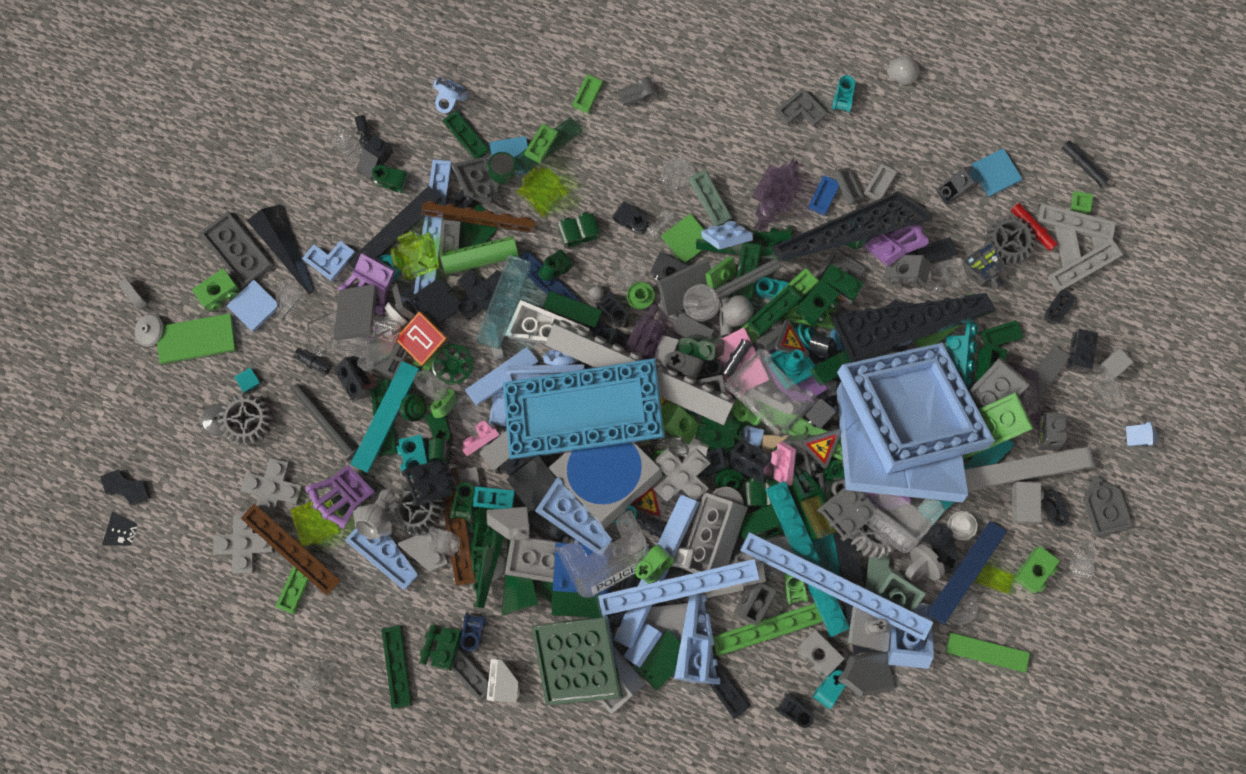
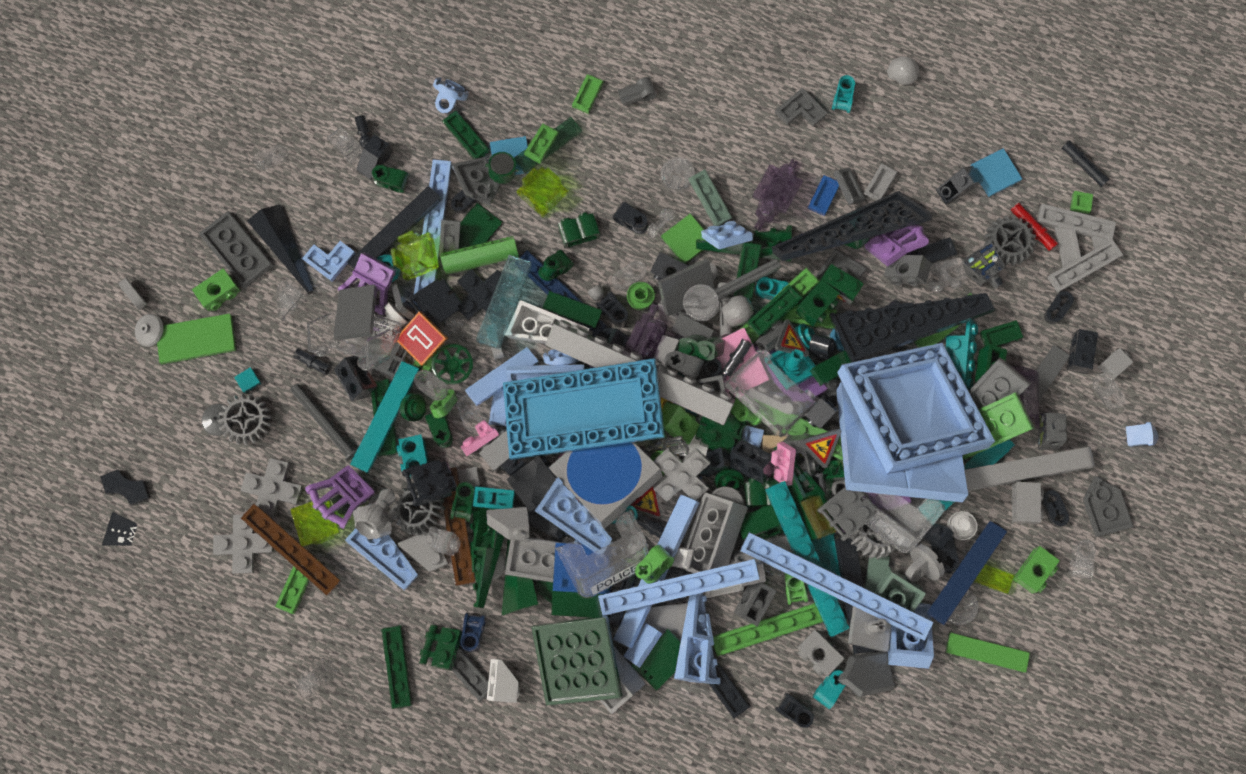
light blue tile [227,280,281,332] -> none
reddish brown plate [422,201,535,233] -> none
dark green piece [429,439,452,464] -> none
bright green plate [705,256,737,291] -> none

